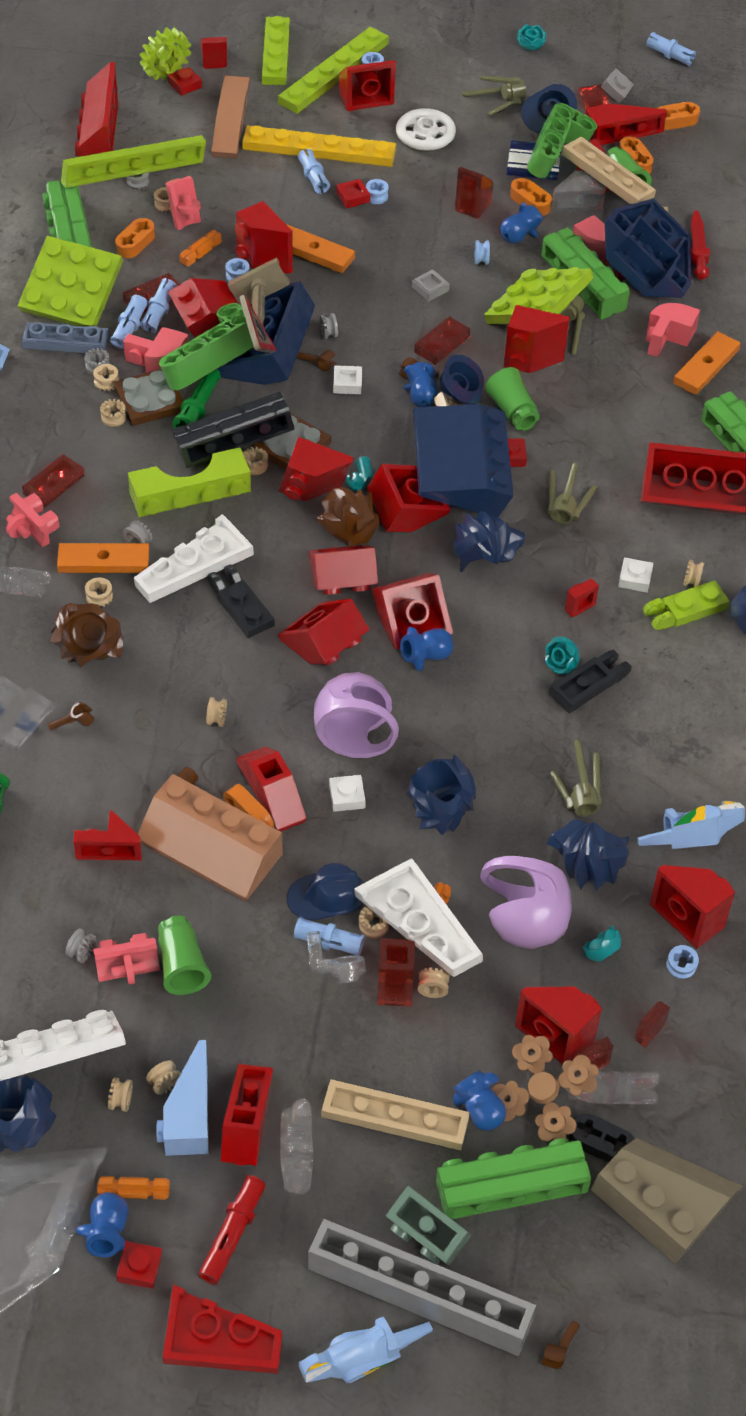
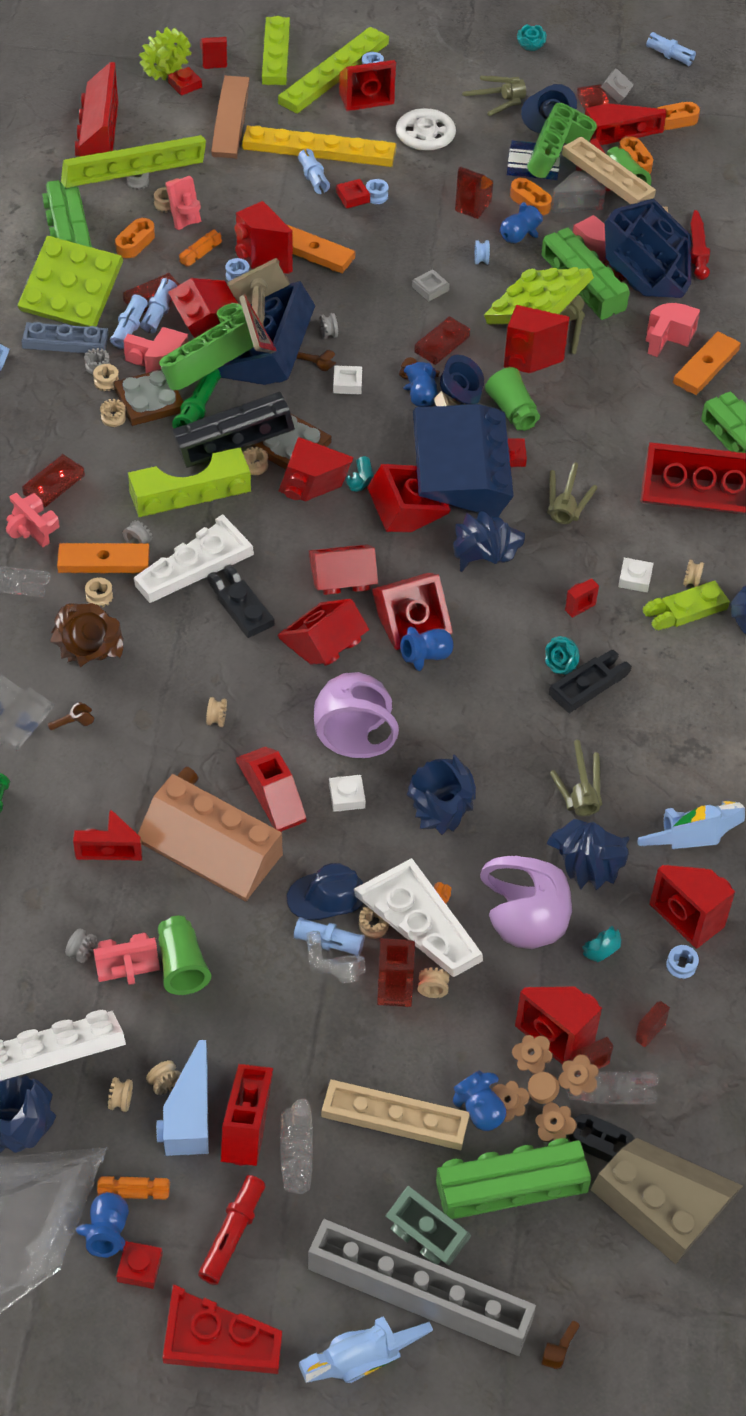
orange beam [223,784,275,828] -> none
reddish brown hair [316,487,379,547] -> none

